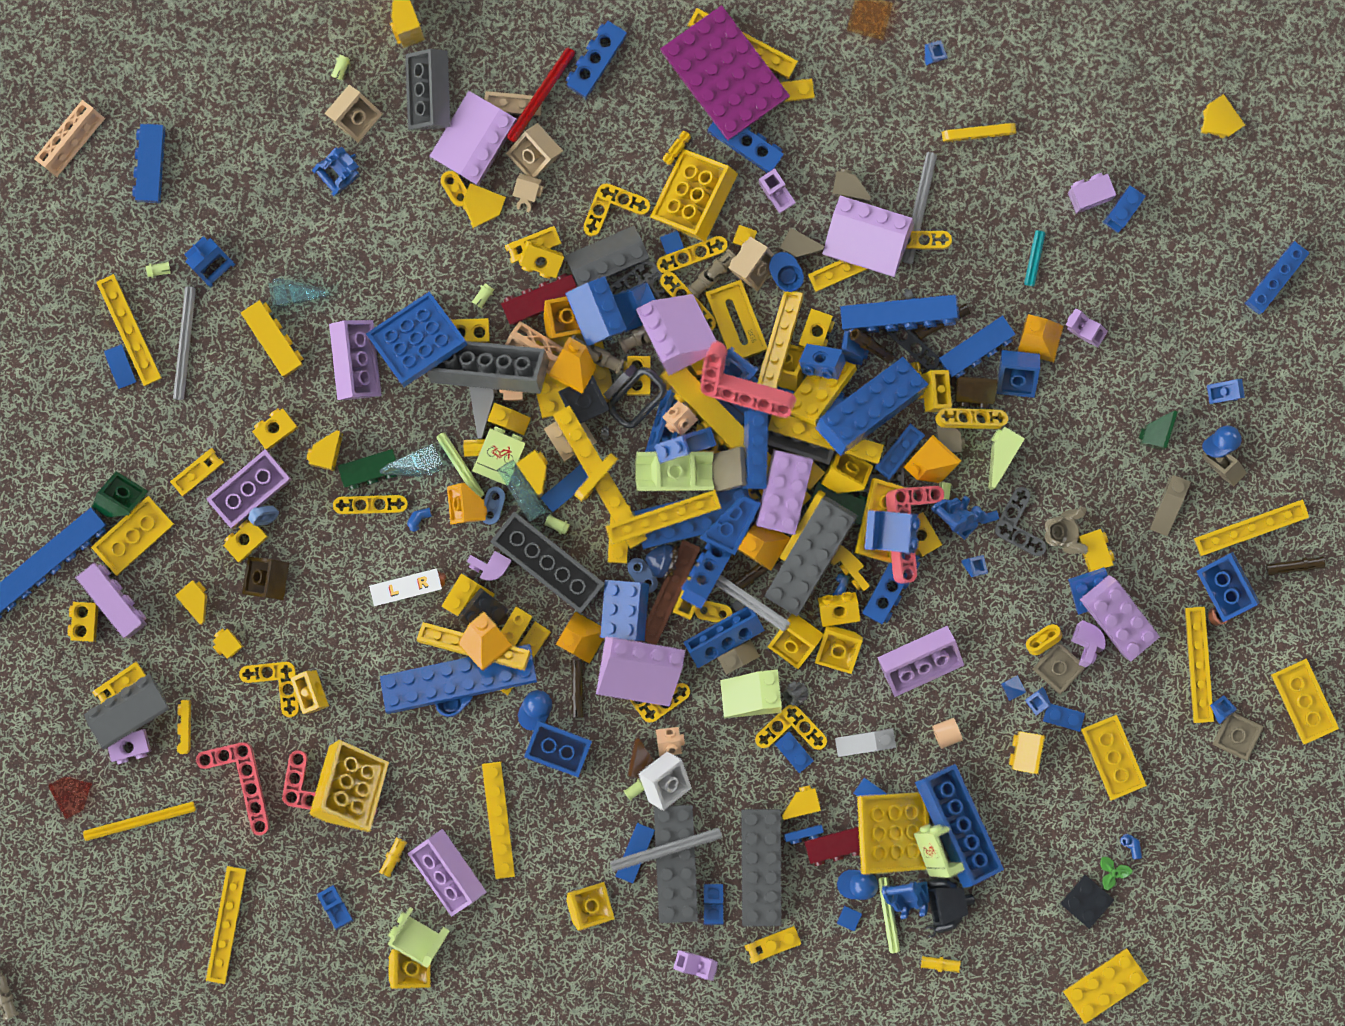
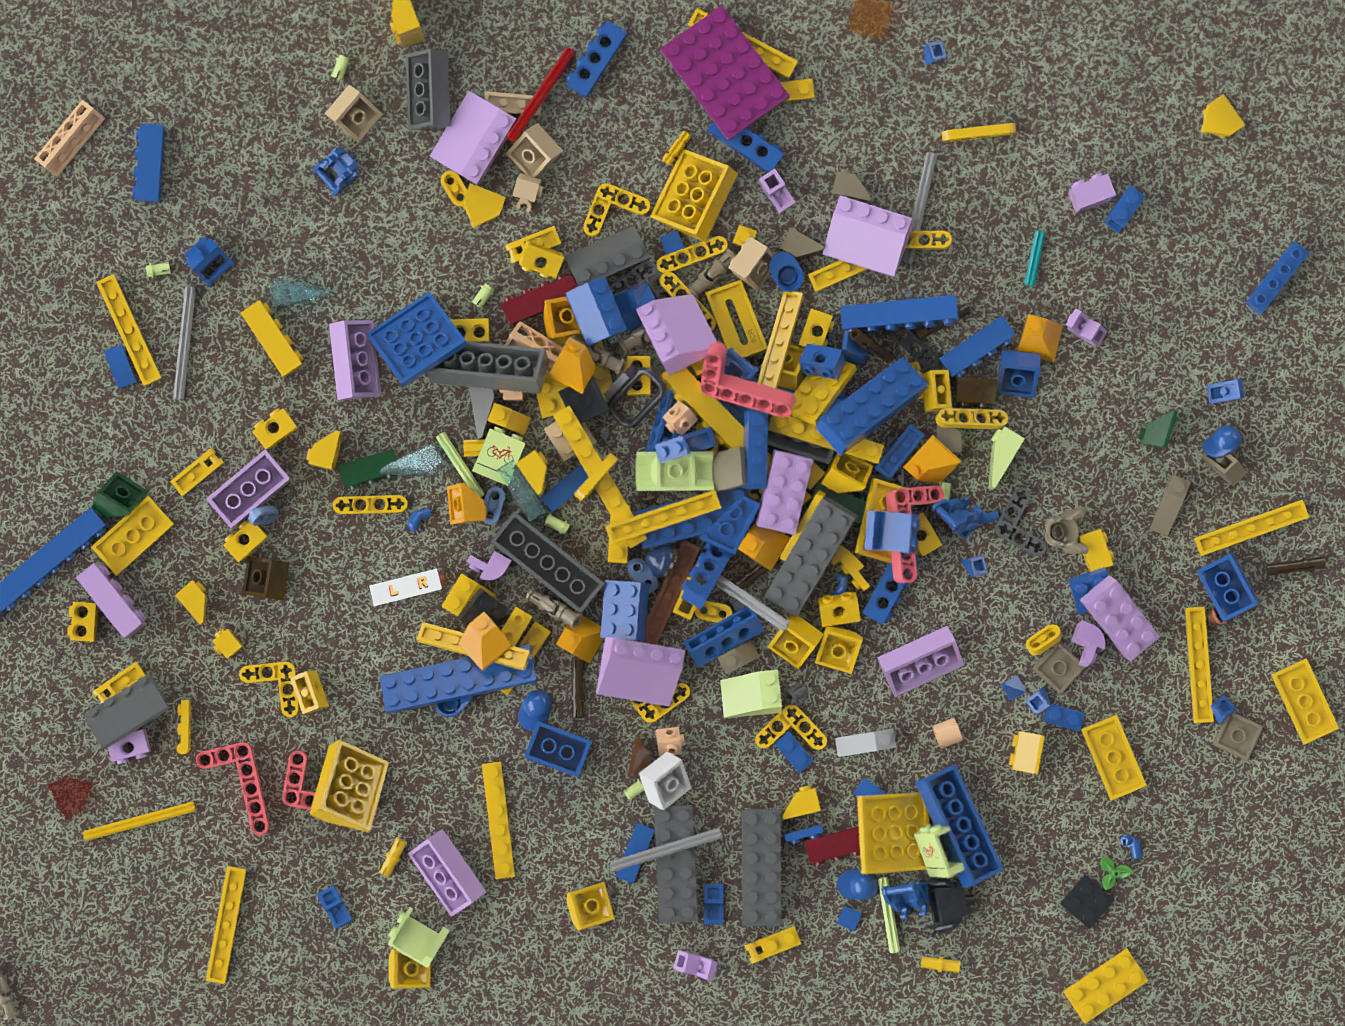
none -> dark tan piece [525,587,582,629]

